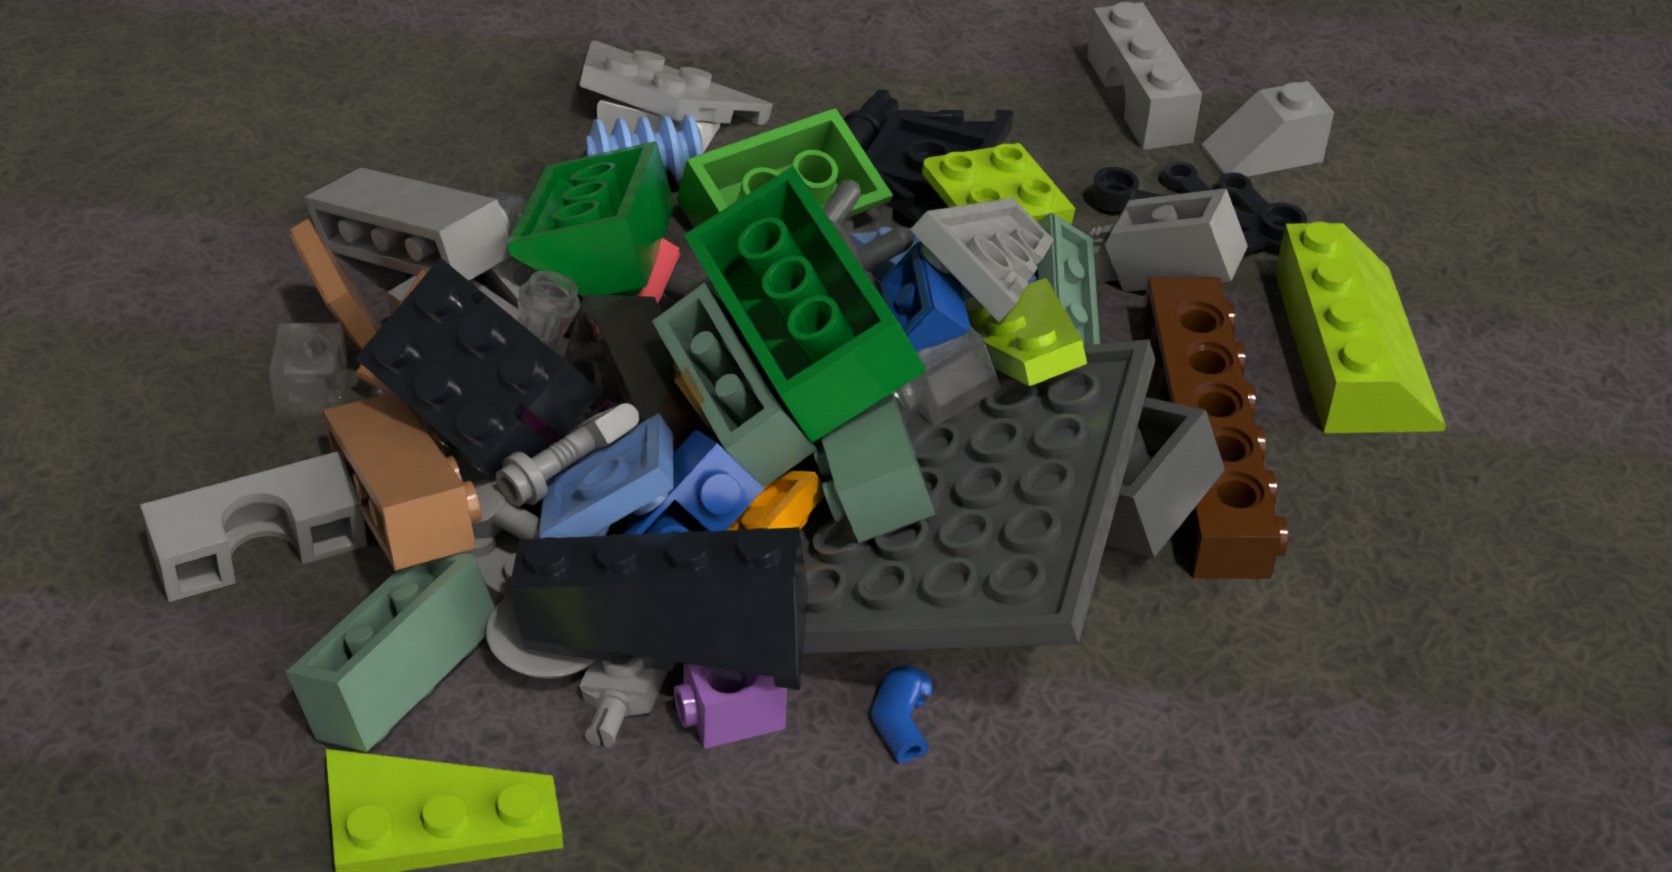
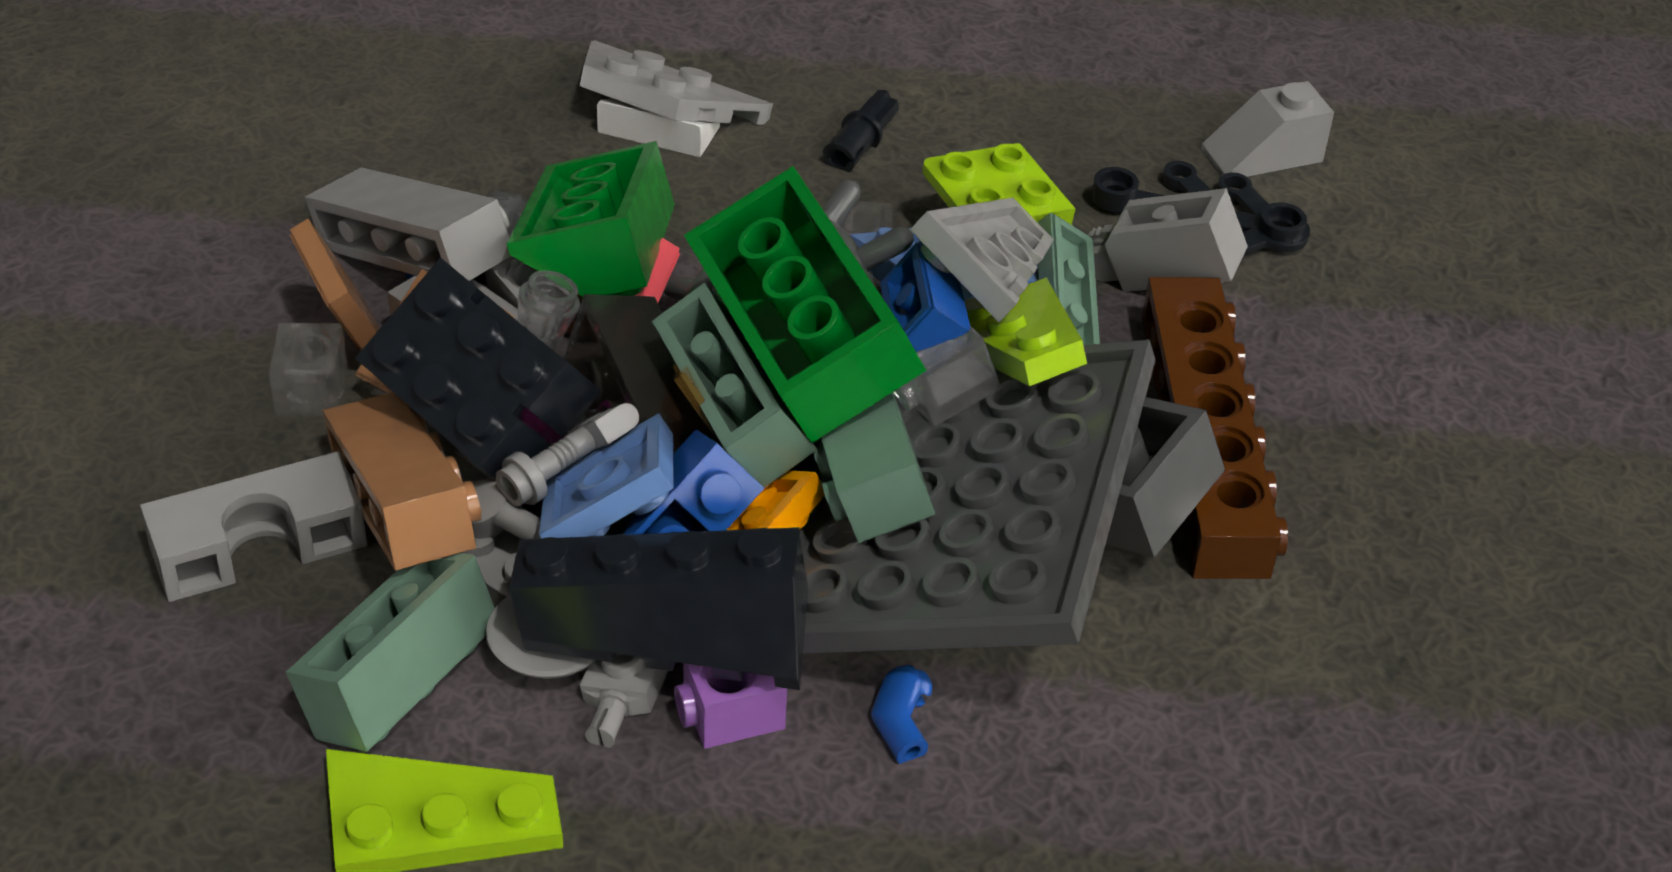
light blue piece [586,115,703,186] -> none
bright green slope [676,108,893,228] -> none
black wing [866,110,1014,223] -> none
light grey arch [1087,2,1202,150] -> none
lime slope [1275,222,1446,433] -> none

